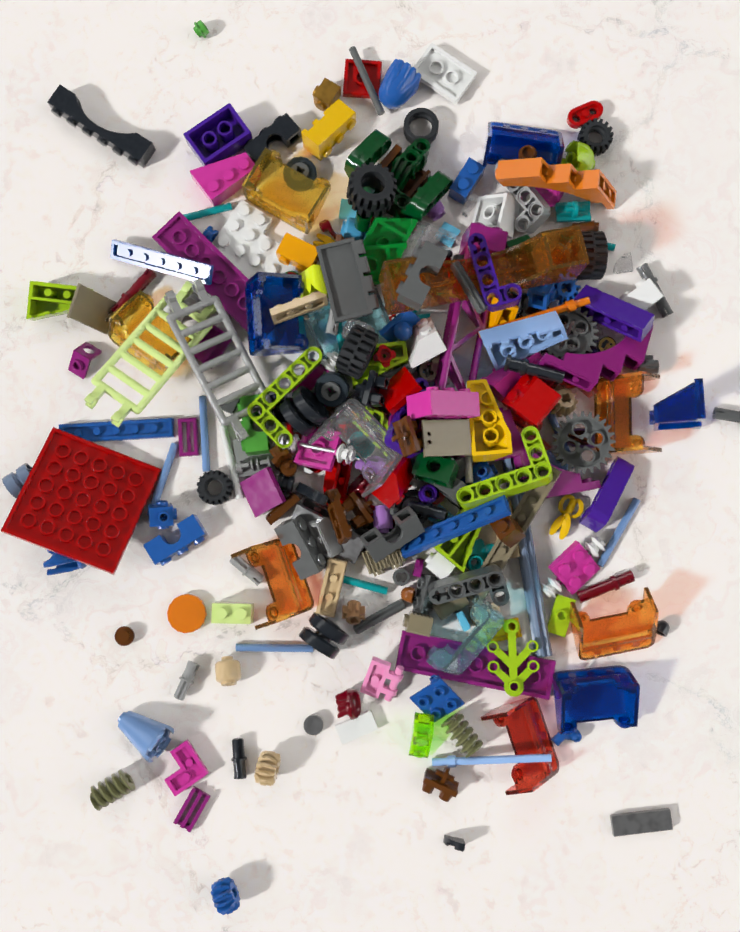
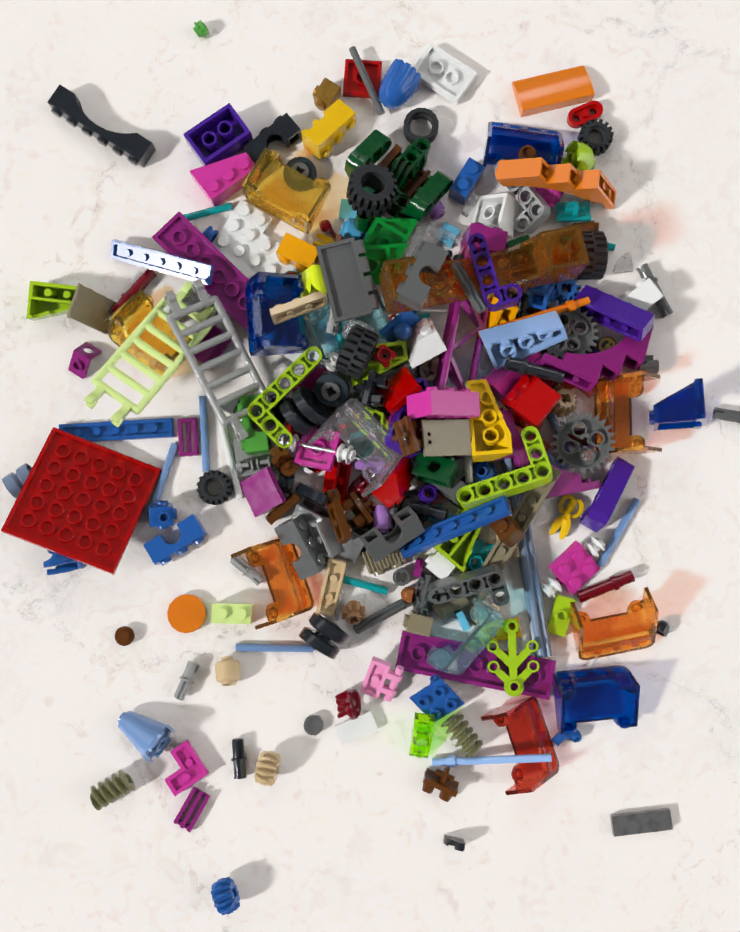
none -> orange slope [512,65,595,117]

